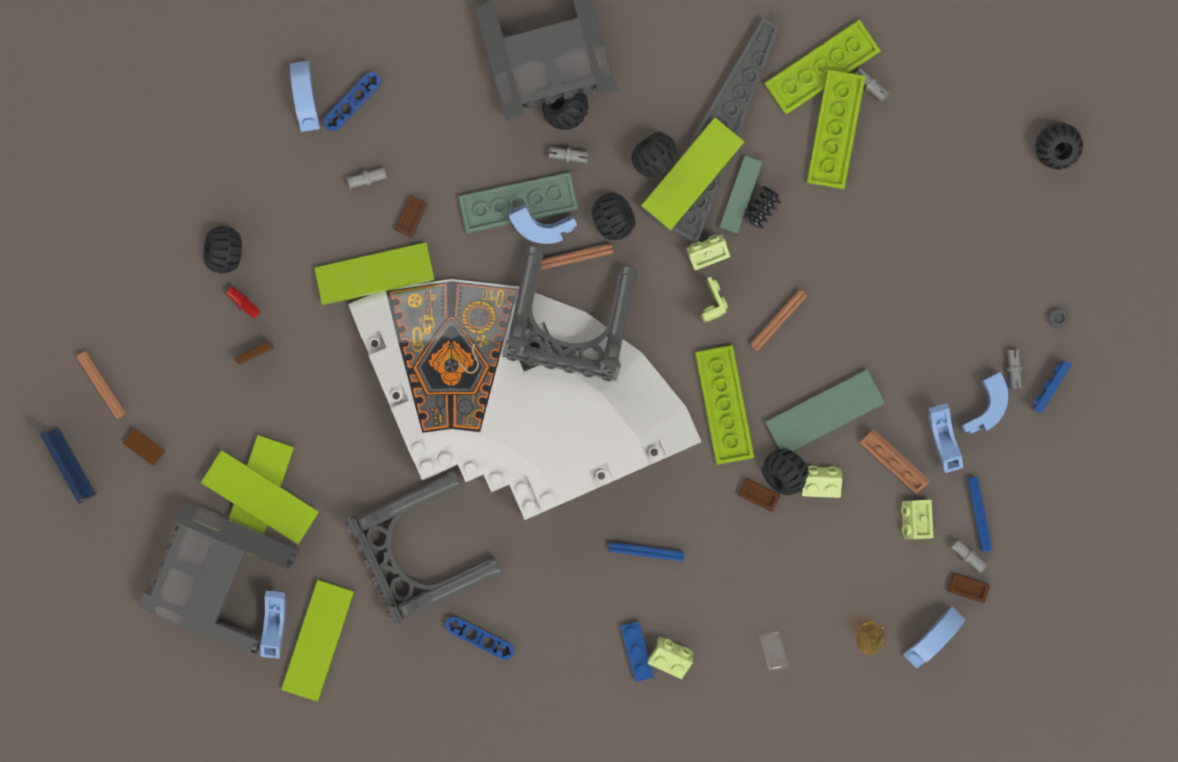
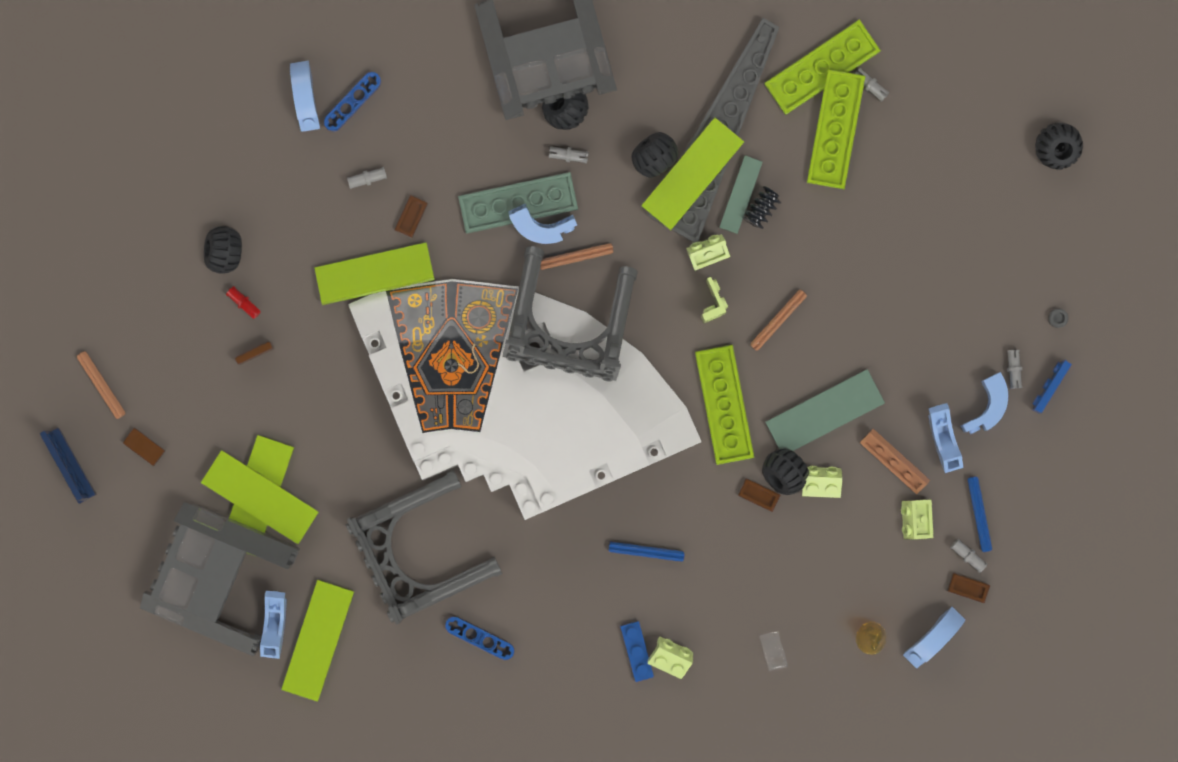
black wheel [592,193,635,240] -> none

